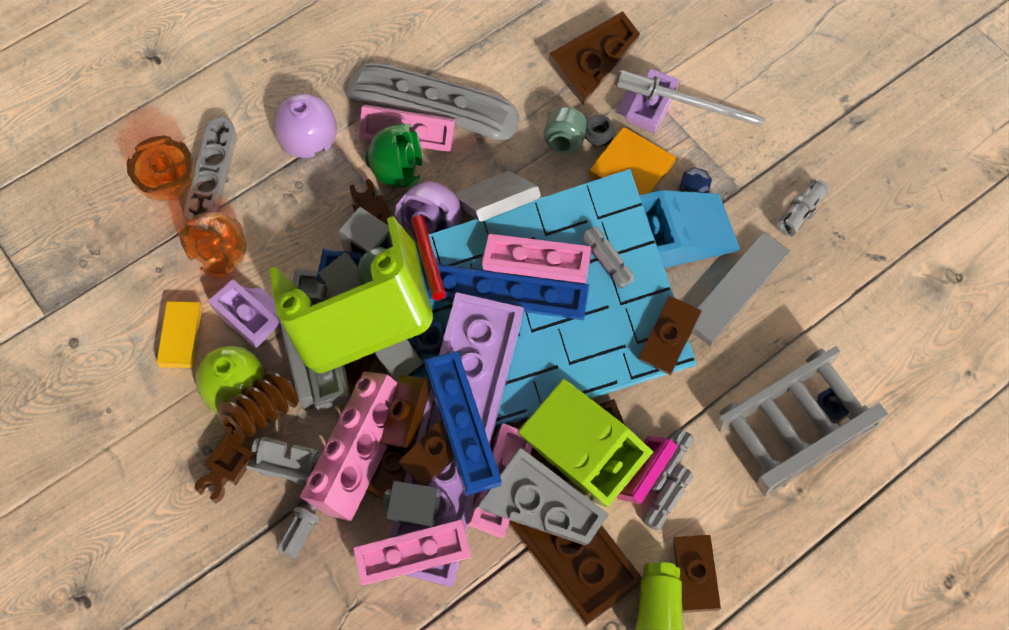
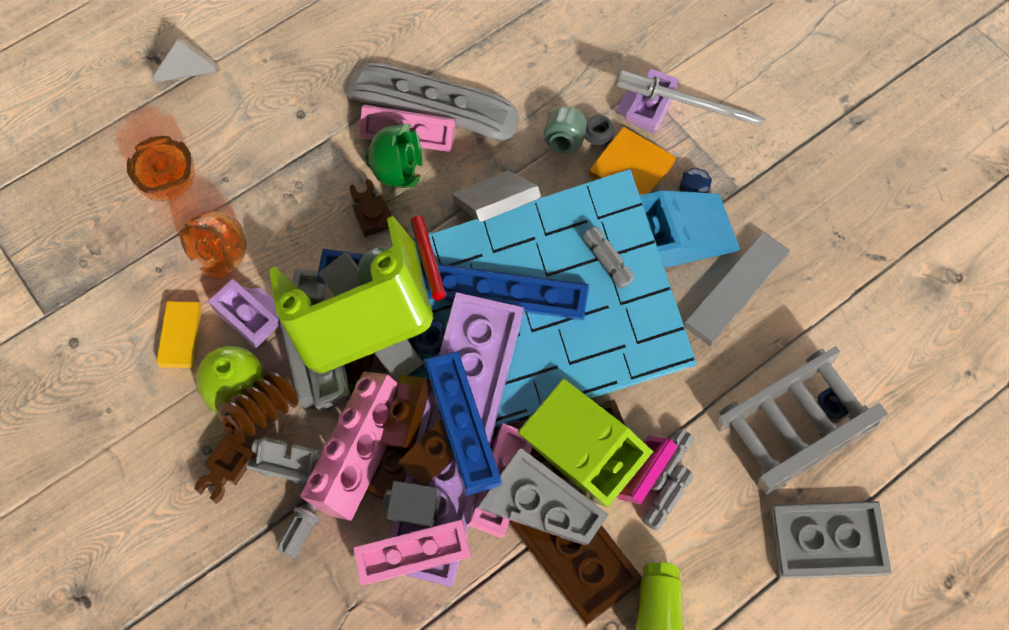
light grey beam [184,117,237,230] -> none
lavender cylinder [274,94,338,158] -> none
light grey panel [339,207,393,254] -> none
lavender cylinder [395,182,462,239] -> none
bright pink plate [482,234,591,283] -> none
reddish brown wing [548,11,640,105] -> none
reddish brown plate [638,296,702,376] -> none
reddish brown plate [673,534,721,613] -> none
light grey pin [777,179,829,237] -> none
none -> light grey slope [153,38,220,82]
none -> light grey tile [769,501,892,580]

